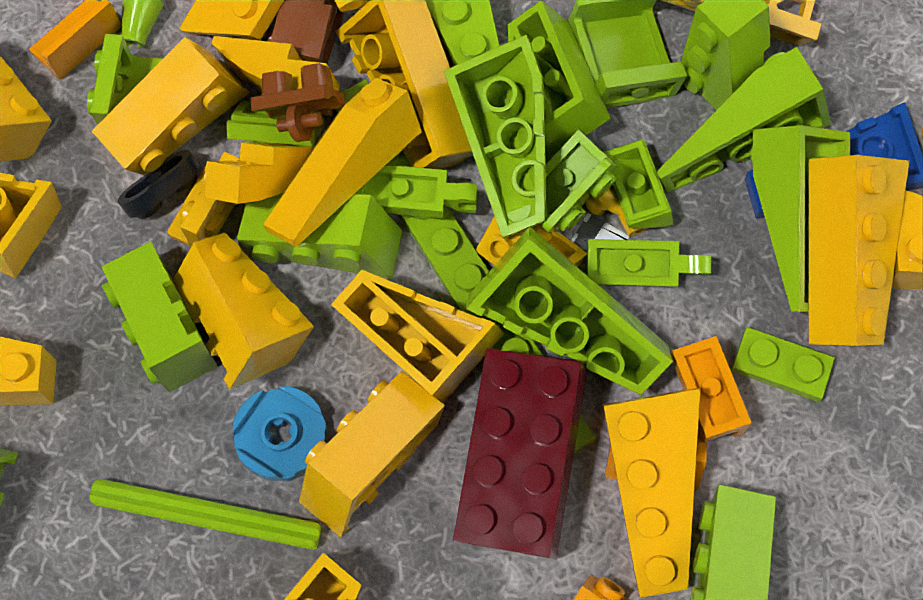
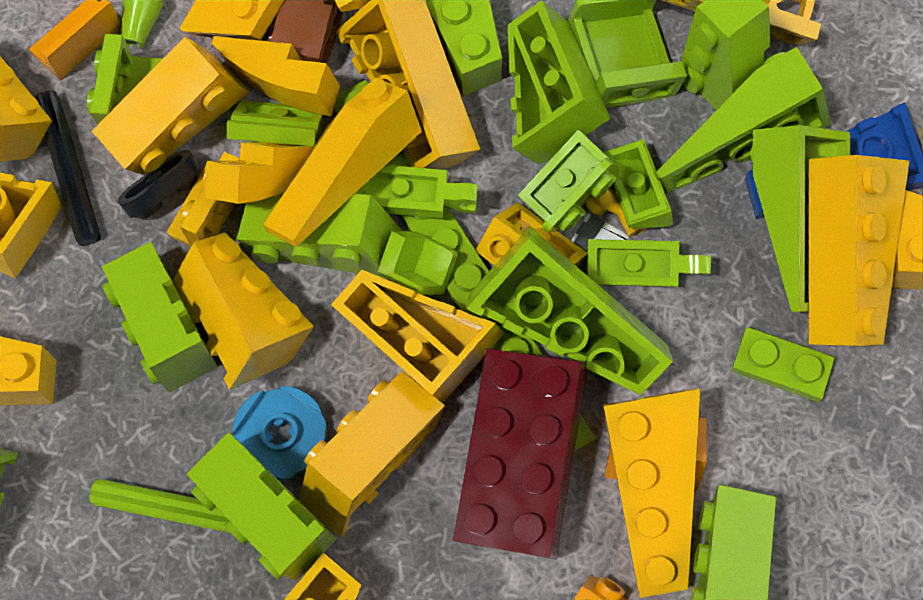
dark orange hips [251,63,345,142] -> none
lime wedge [444,35,547,239] -> none
light orange panel [671,336,752,442] -> none
none -> black axle [35,90,101,246]
none -> lime wedge [186,432,337,581]
none -> lime panel [377,231,458,295]

